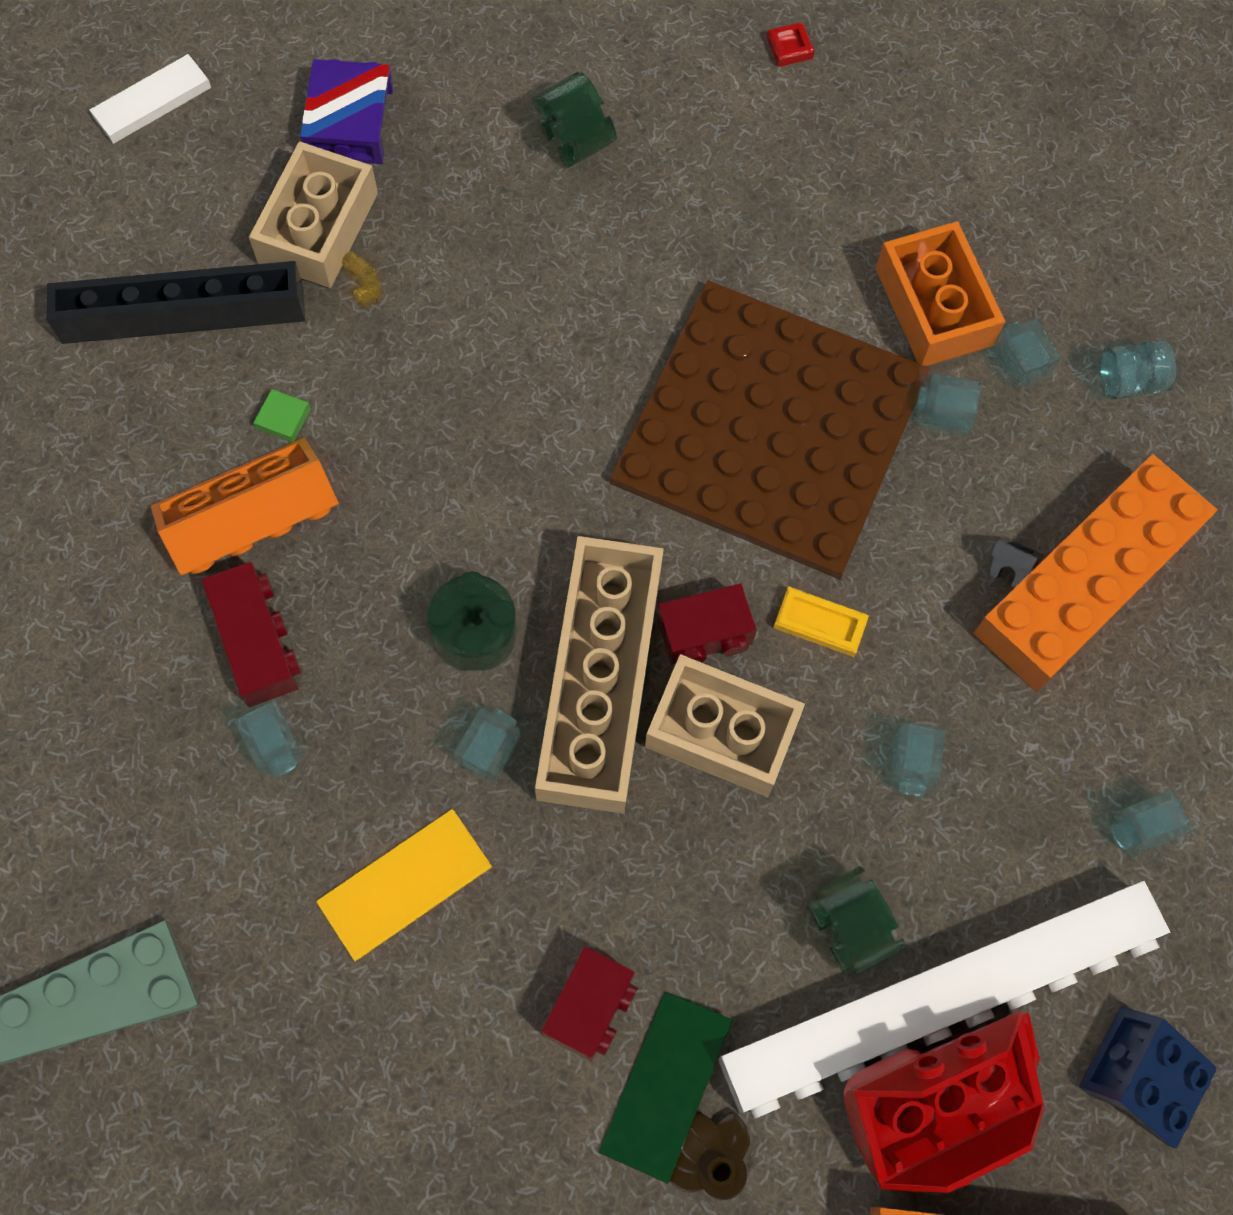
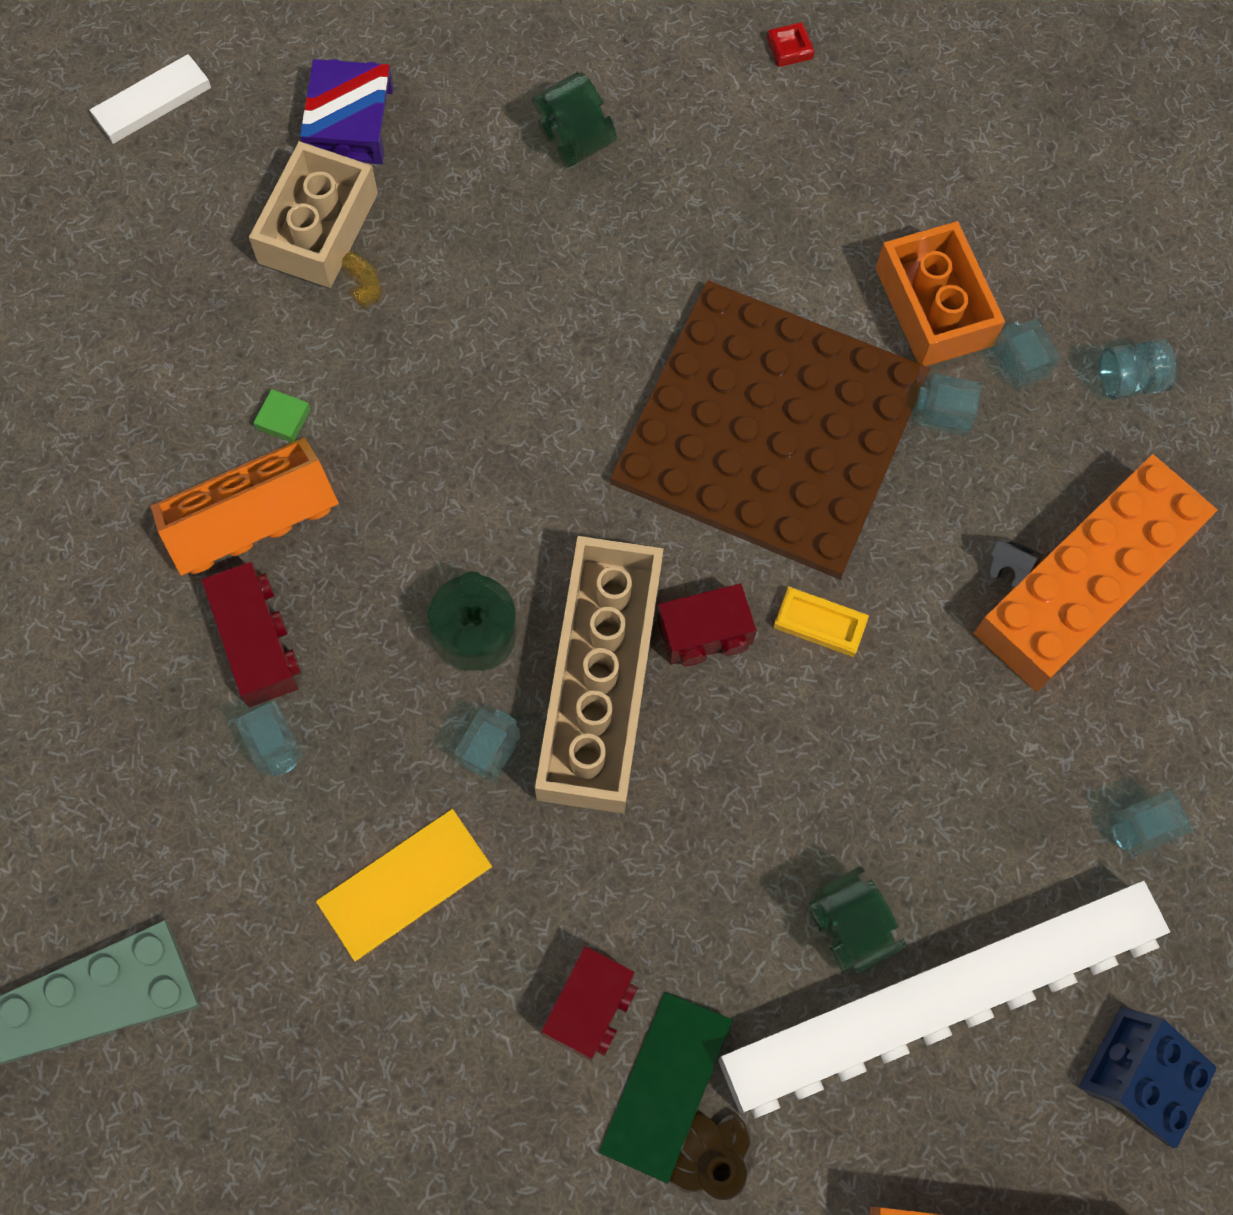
black brick [47,261,305,344] -> none
tan brick [645,654,805,797] -> none
red slope [843,1010,1045,1193] -> none
clear light blue brick [887,723,946,796] -> none

